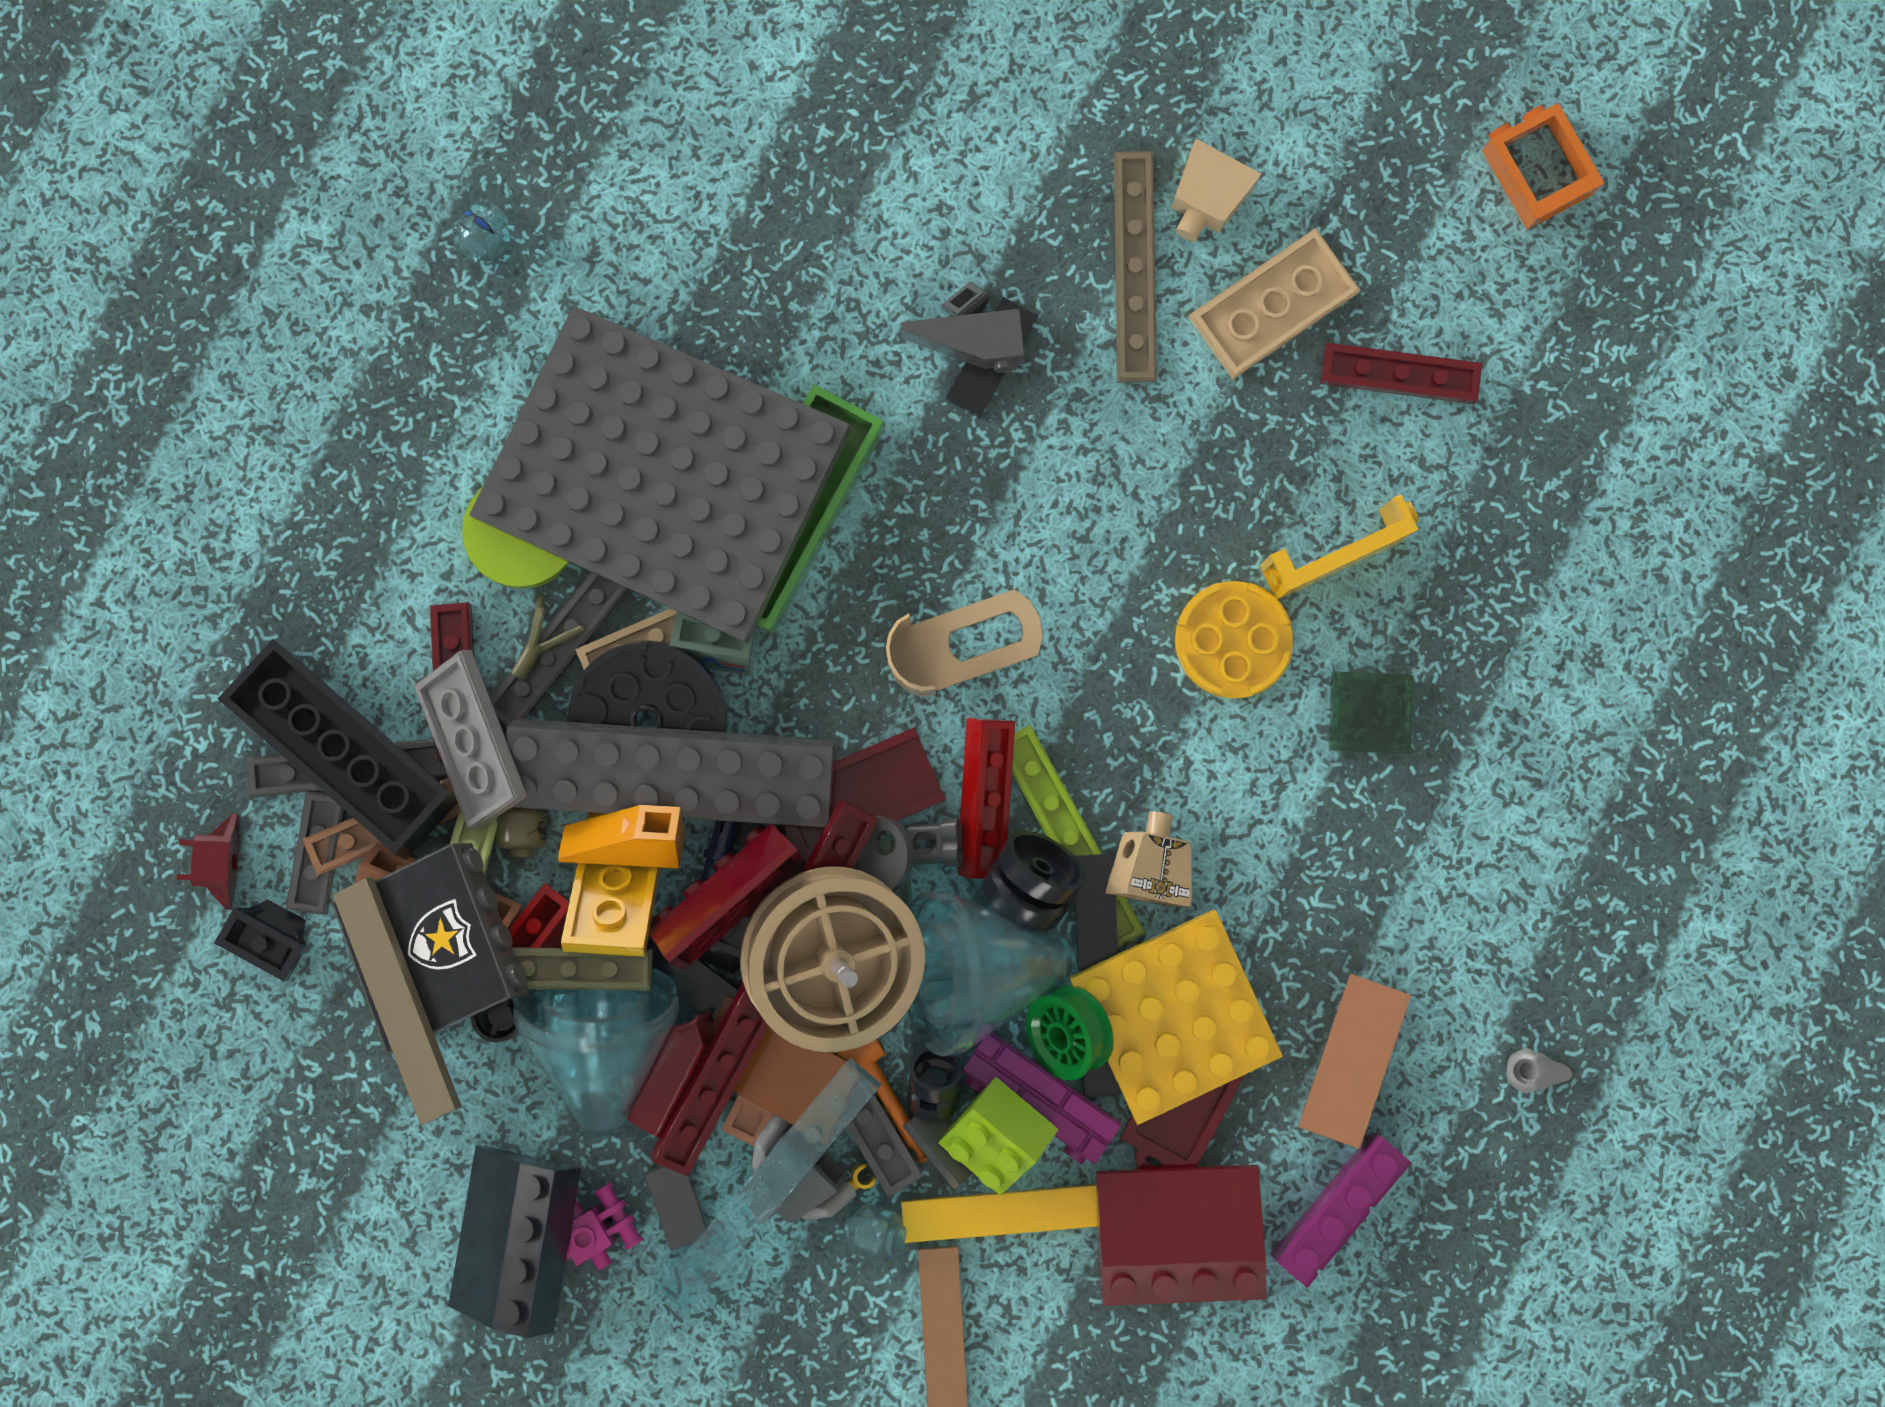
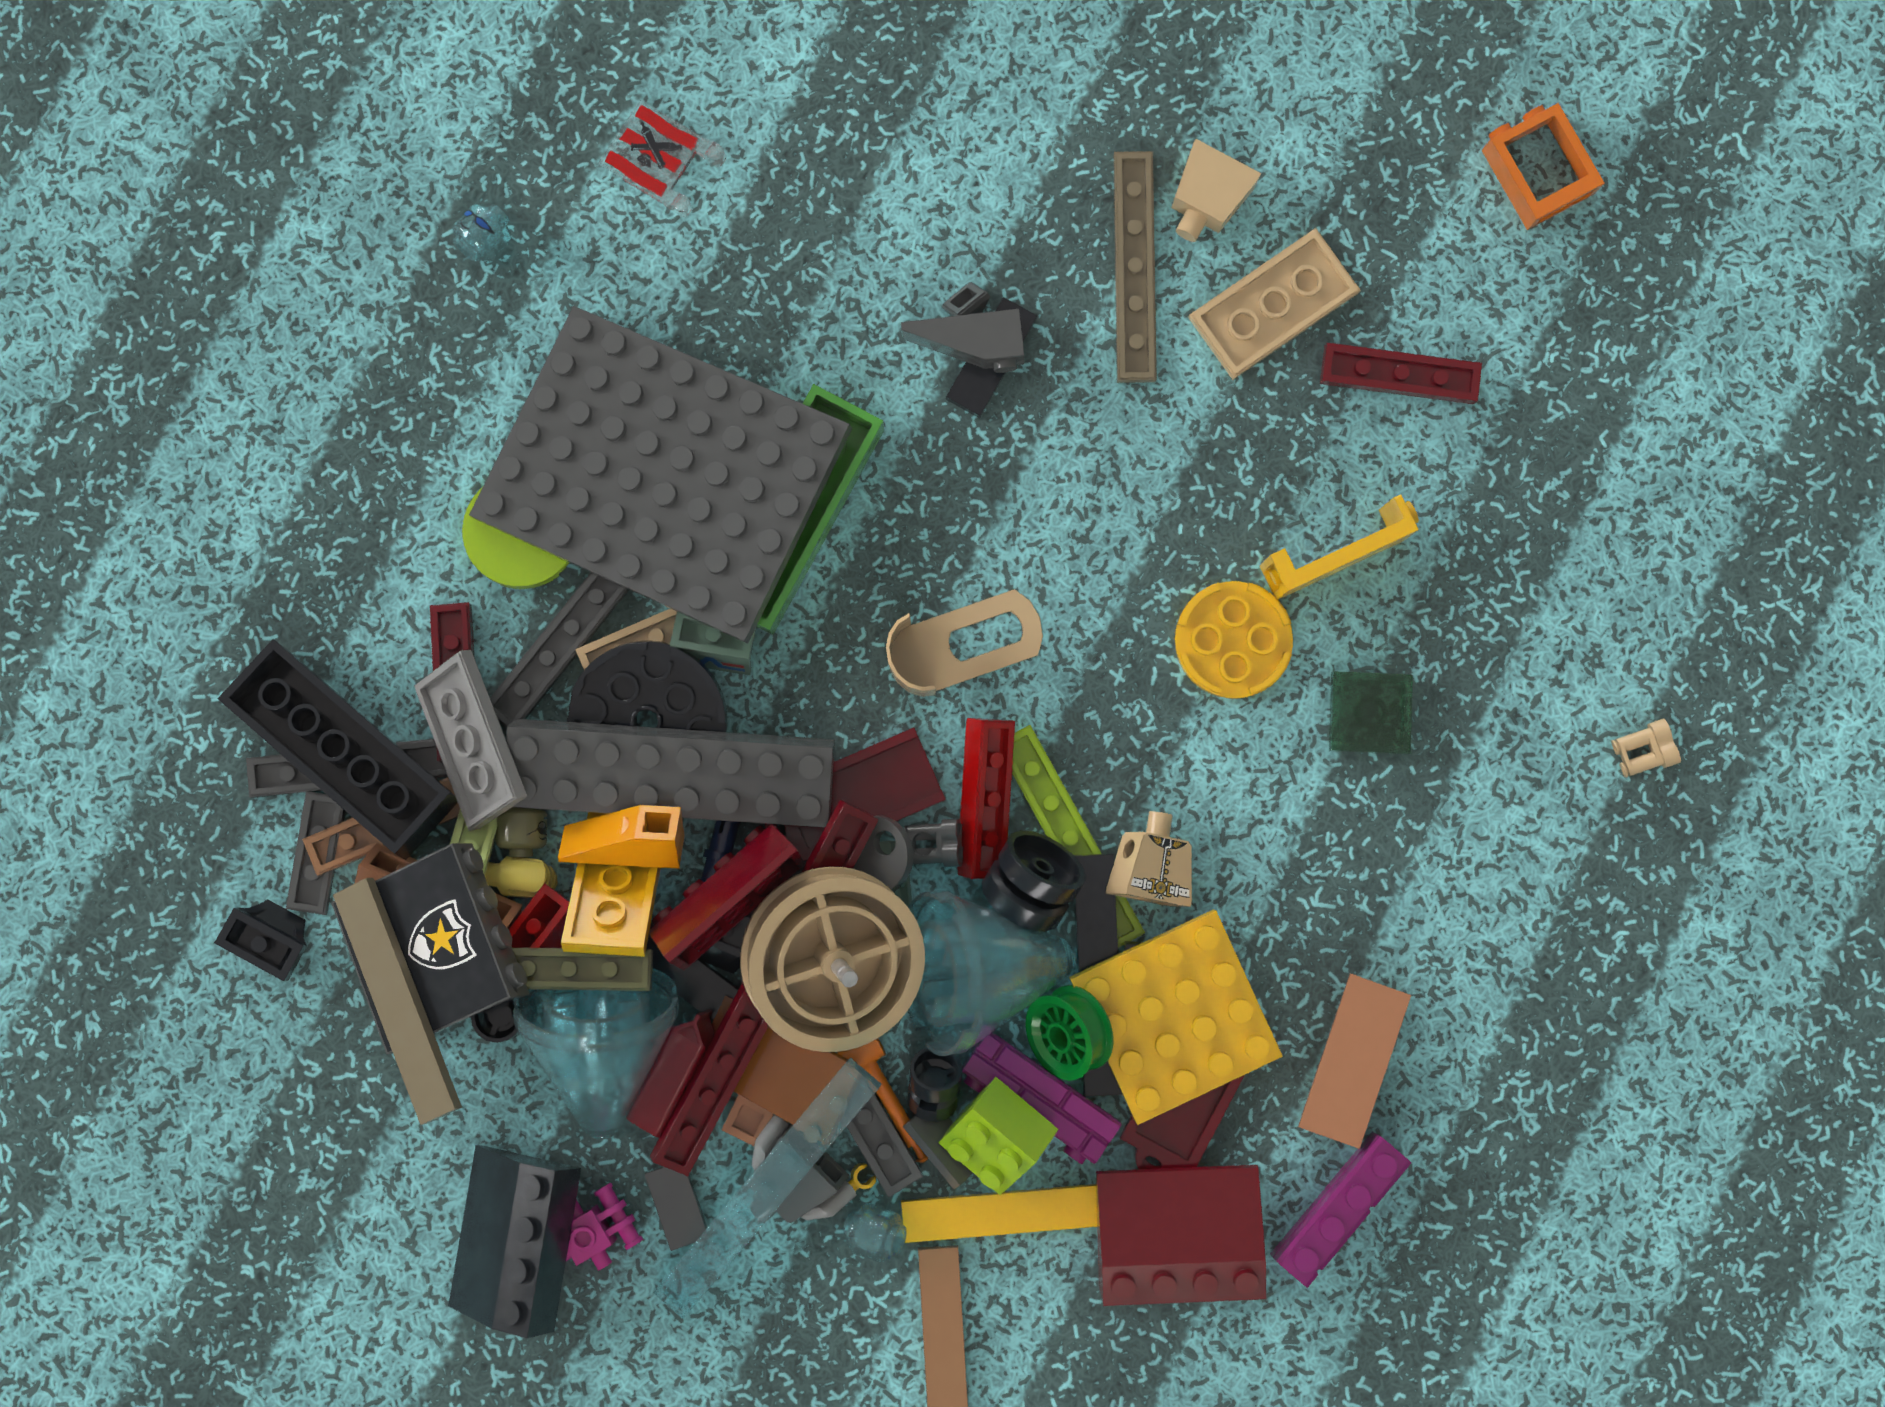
dark red piece [177,814,239,910] -> none
olive plant [510,595,585,681] -> none
light grey animal [1507,1048,1572,1094] -> none
none -> light yellow arm [485,856,558,898]
none -> flag [598,100,727,218]
none -> tan piece [1611,718,1681,778]

